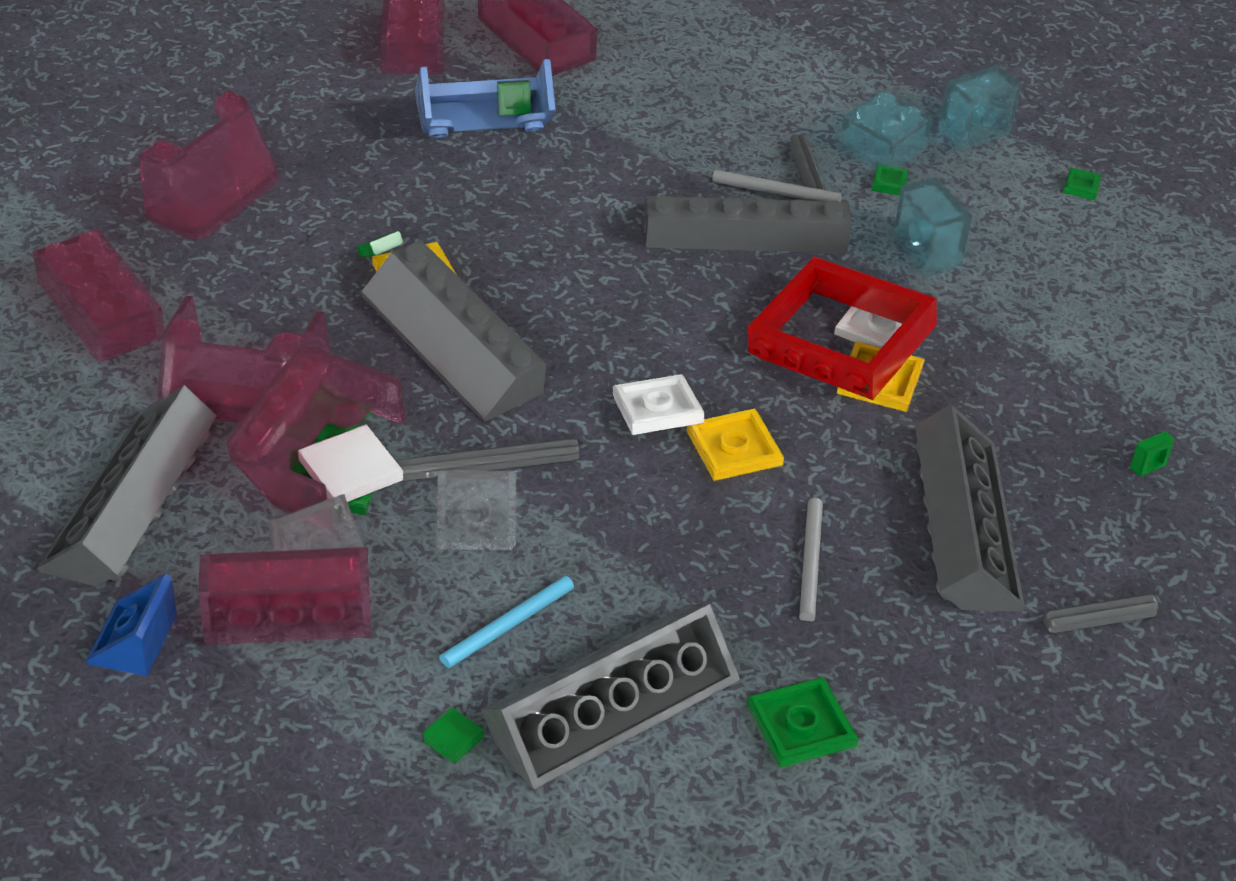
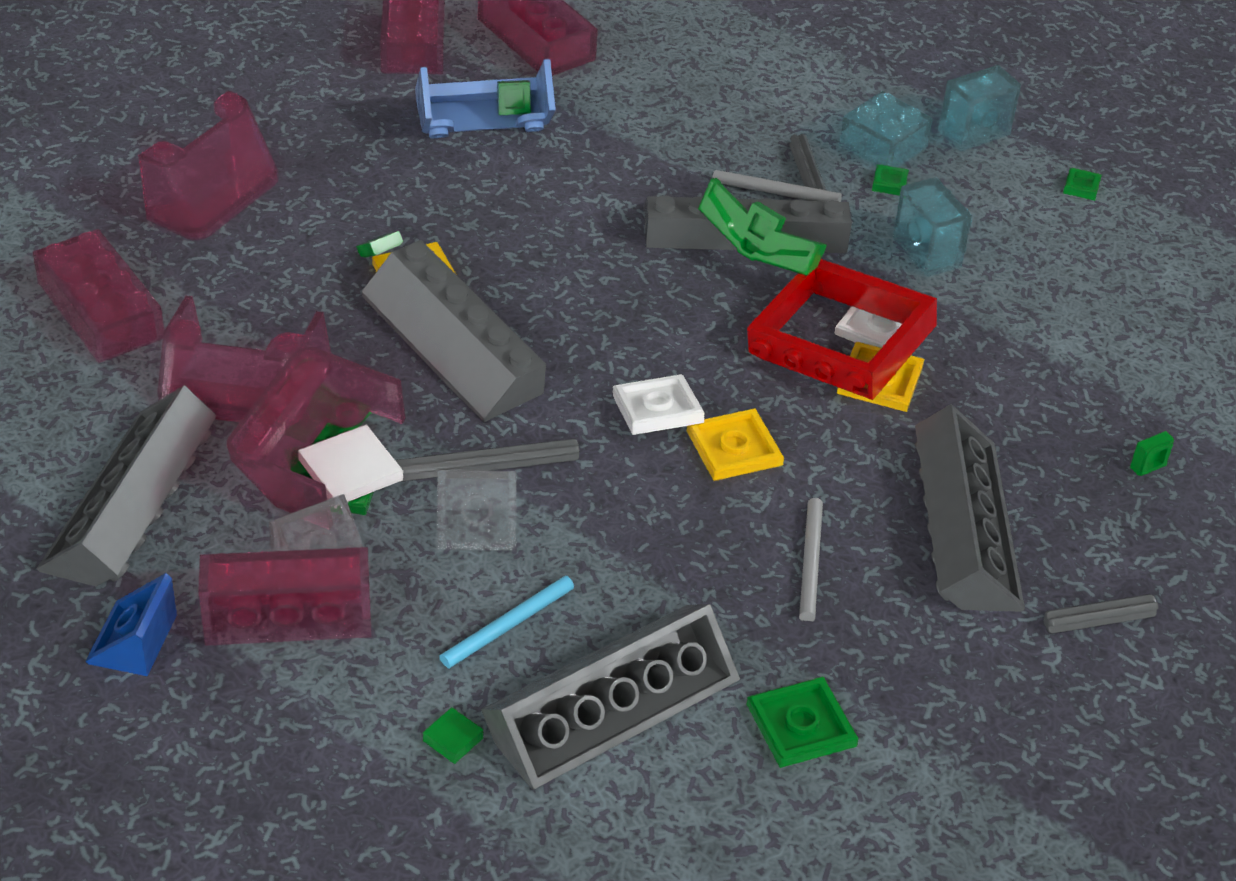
none -> green plate [698,178,827,276]

